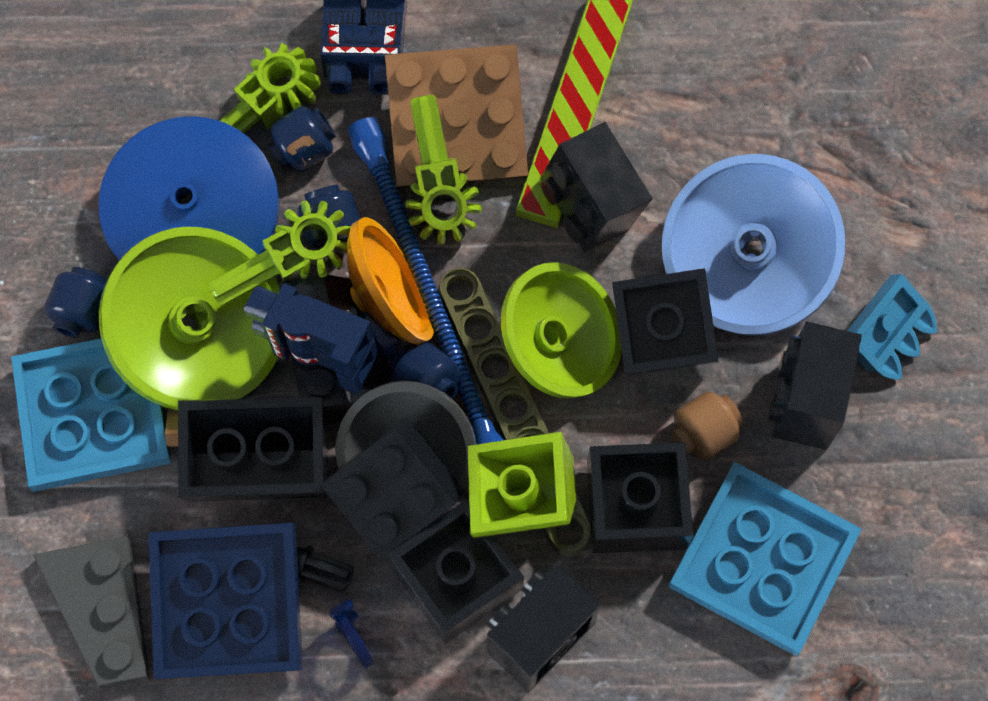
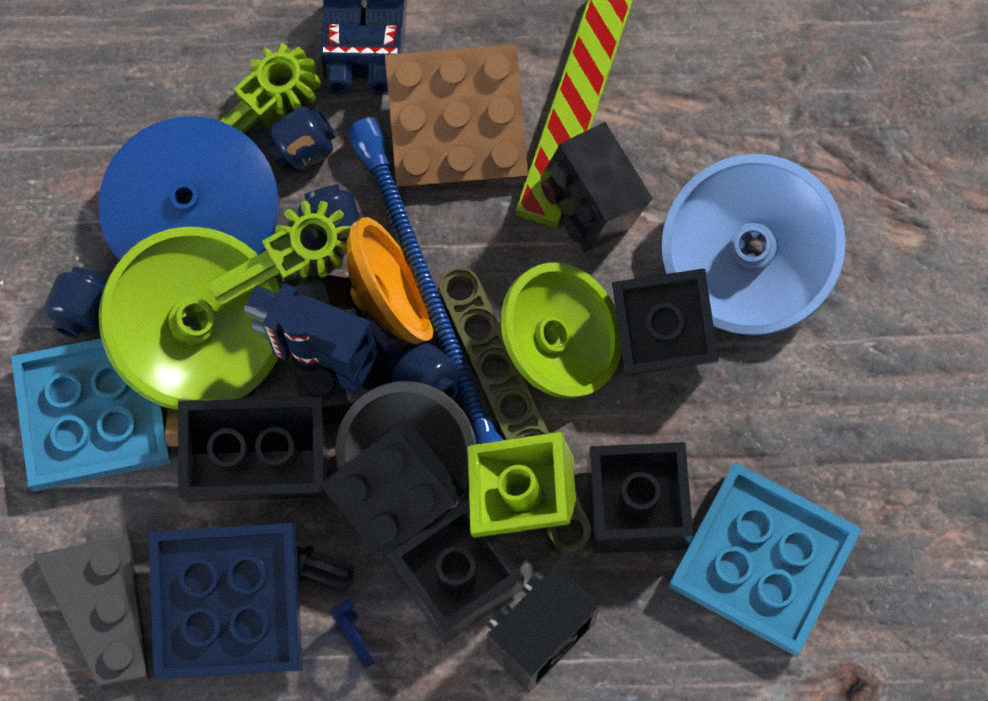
lime gear [405,95,482,245] -> none
medium nougat head [671,391,744,461] -> none
black brick [768,321,862,450] -> none
dark azure plate [847,274,937,380] -> none

